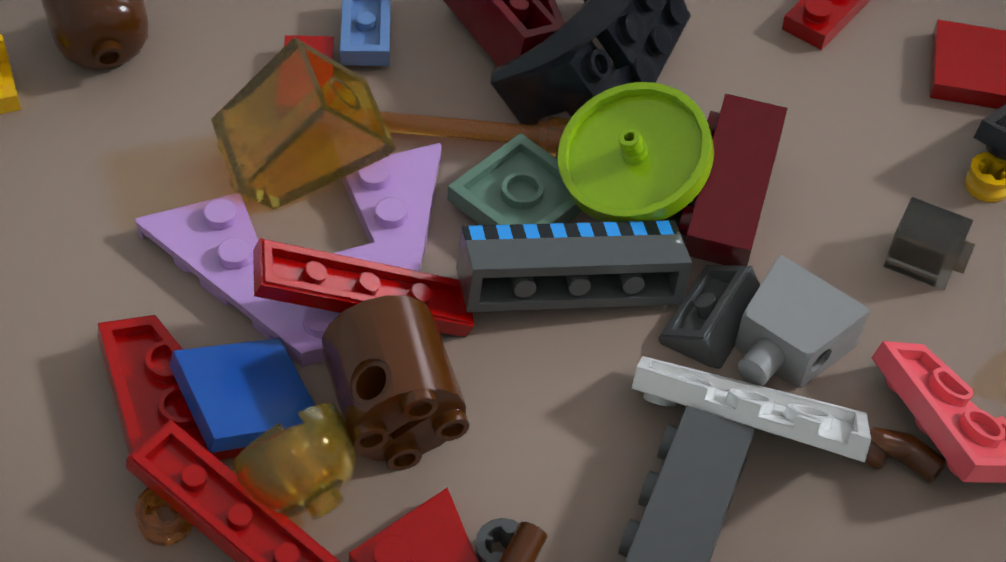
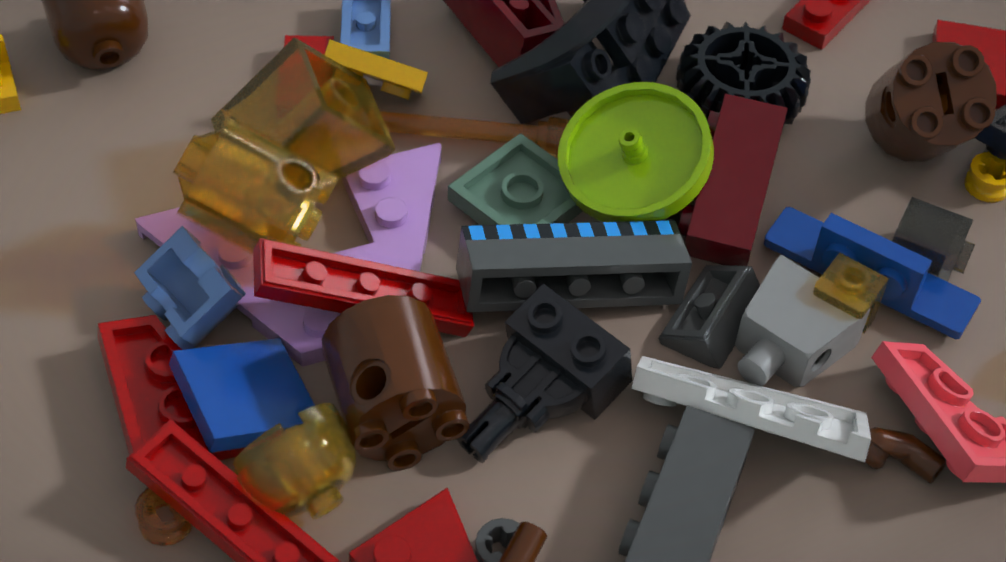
none -> medium blue cylinder [134,226,246,349]
none -> clear yellow cylinder [173,116,340,255]
none -> yellow plate [323,39,428,100]
none -> black brick [457,284,633,463]
none -> black gear [676,21,811,124]
none -> blue bracket [763,207,981,339]
none -> clear yellow bracket [813,252,889,333]
none -> reddish brown cylinder [865,42,997,162]

